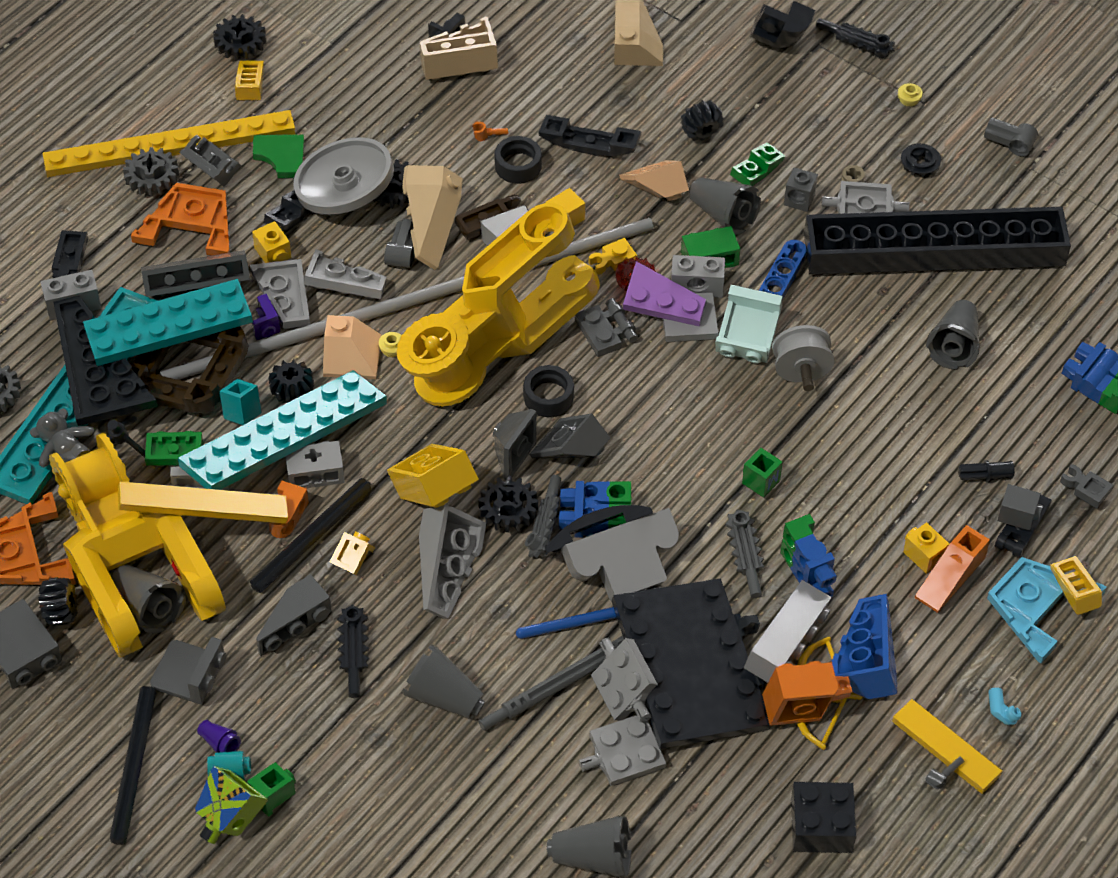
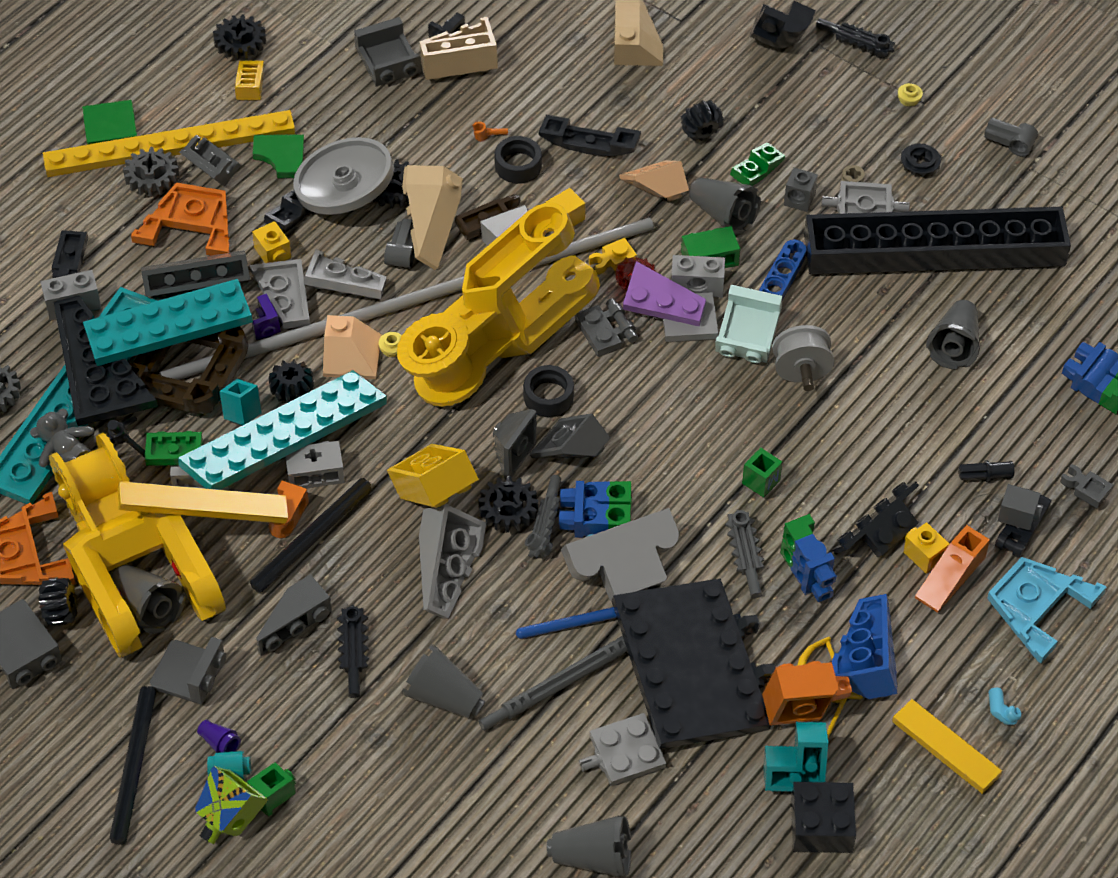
bracket [330,531,375,575] -> none
black slope [546,505,653,556] -> none
light grey plate [591,638,658,722] -> none
brick [744,580,831,682] -> none
dark grey hand [926,756,965,789] -> none
yellow slope [1050,556,1102,615] -> none
none -> green tile [82,100,137,145]
none -> dark grey panel [354,17,422,87]
none -> teal brick [763,722,828,791]
none -> black bracket [832,481,919,557]

